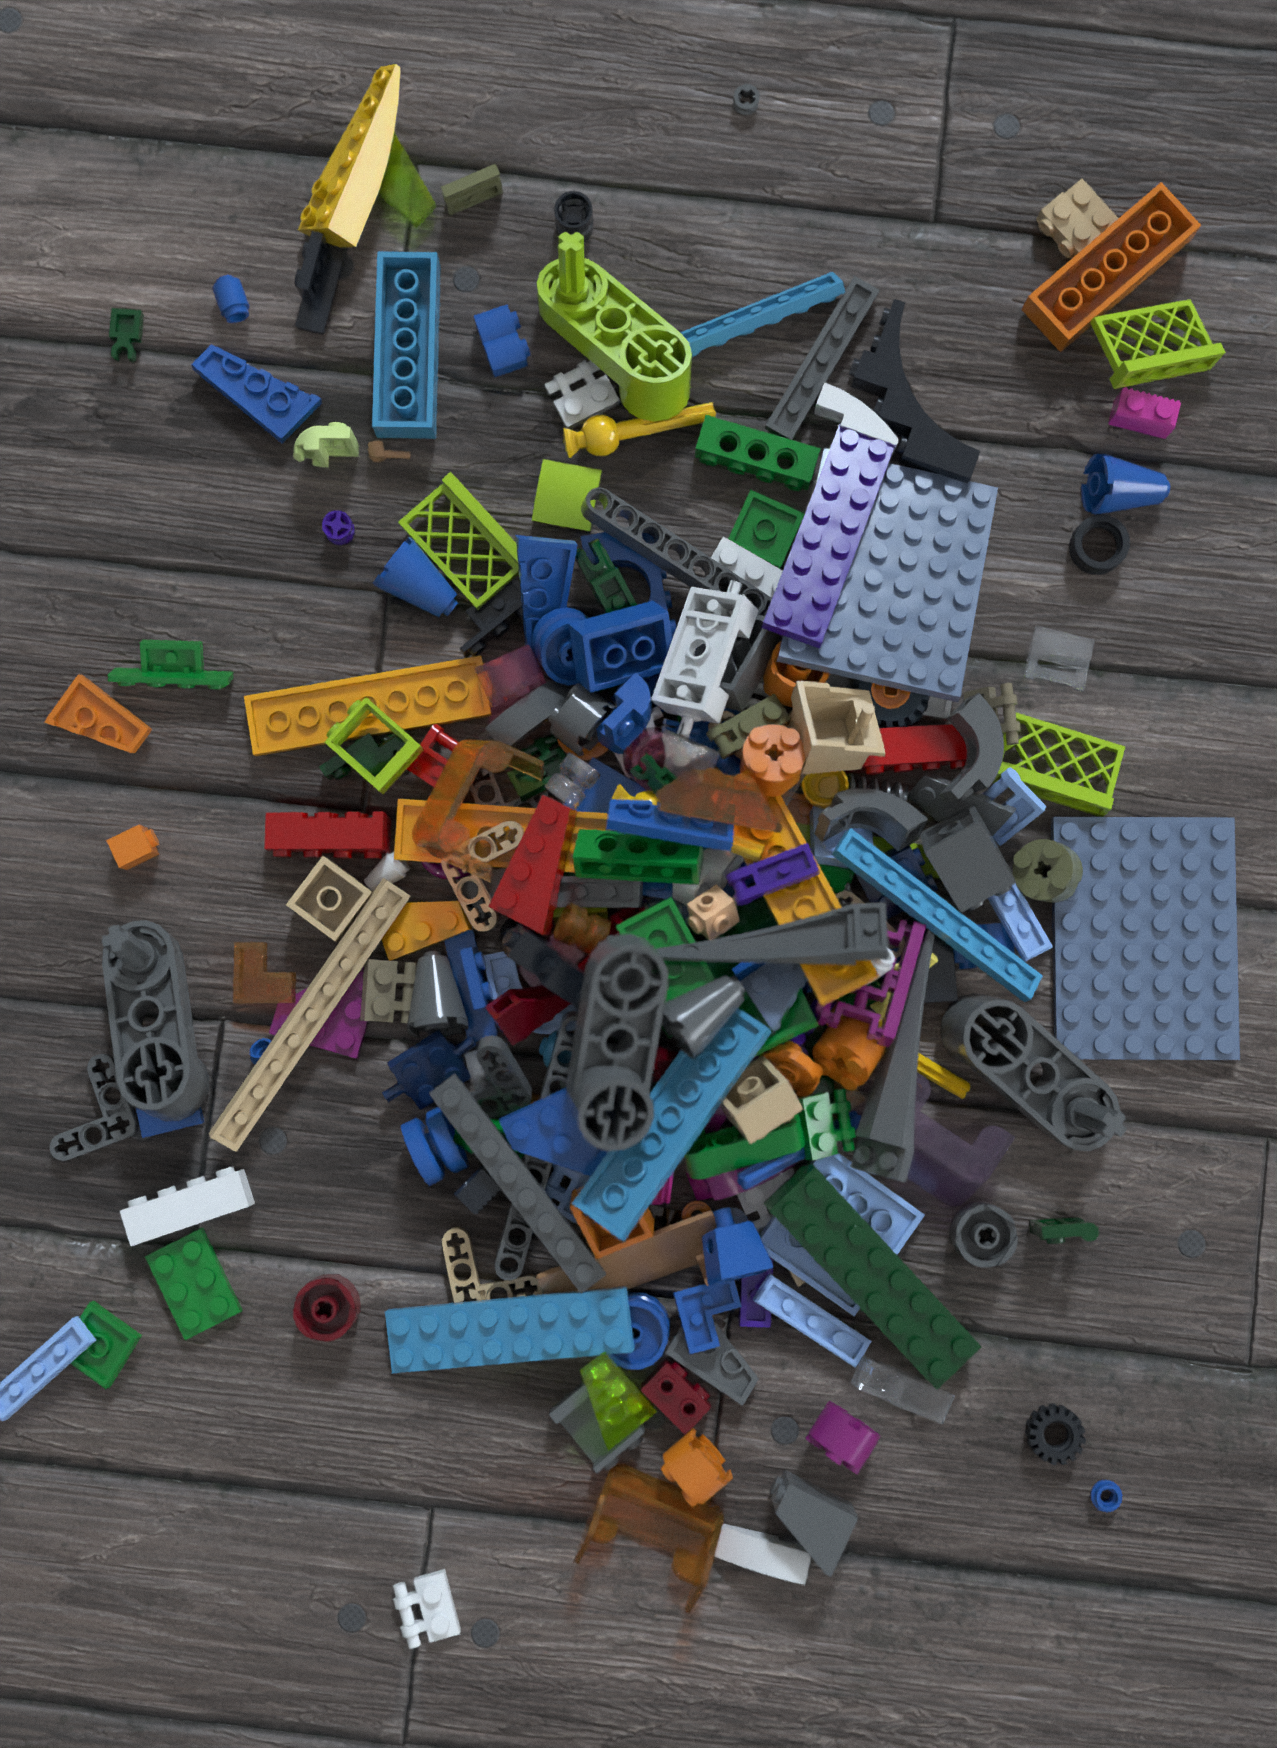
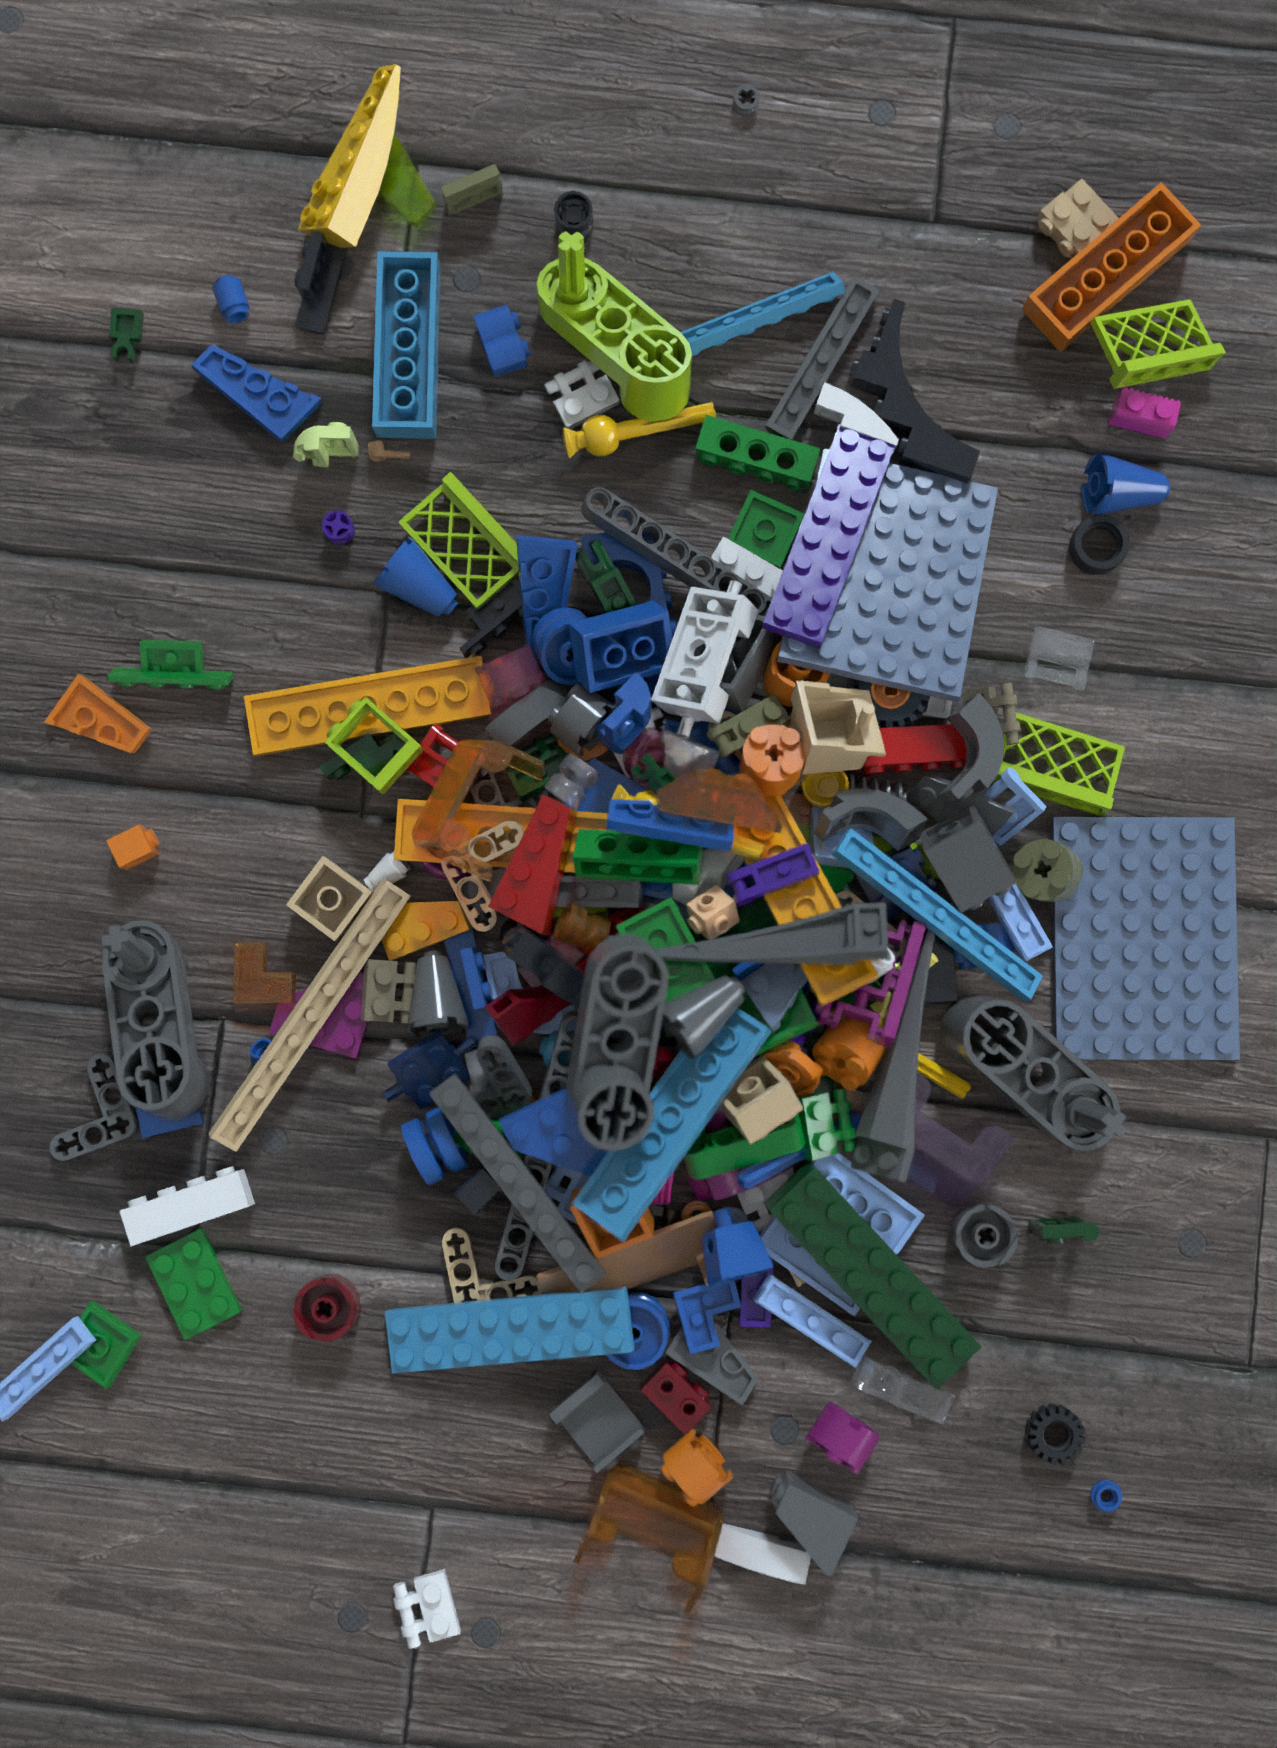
red wedge [264,811,391,859] -> none
lime slope [532,459,602,531] -> none
clear neon green wing [580,1351,657,1451] -> none

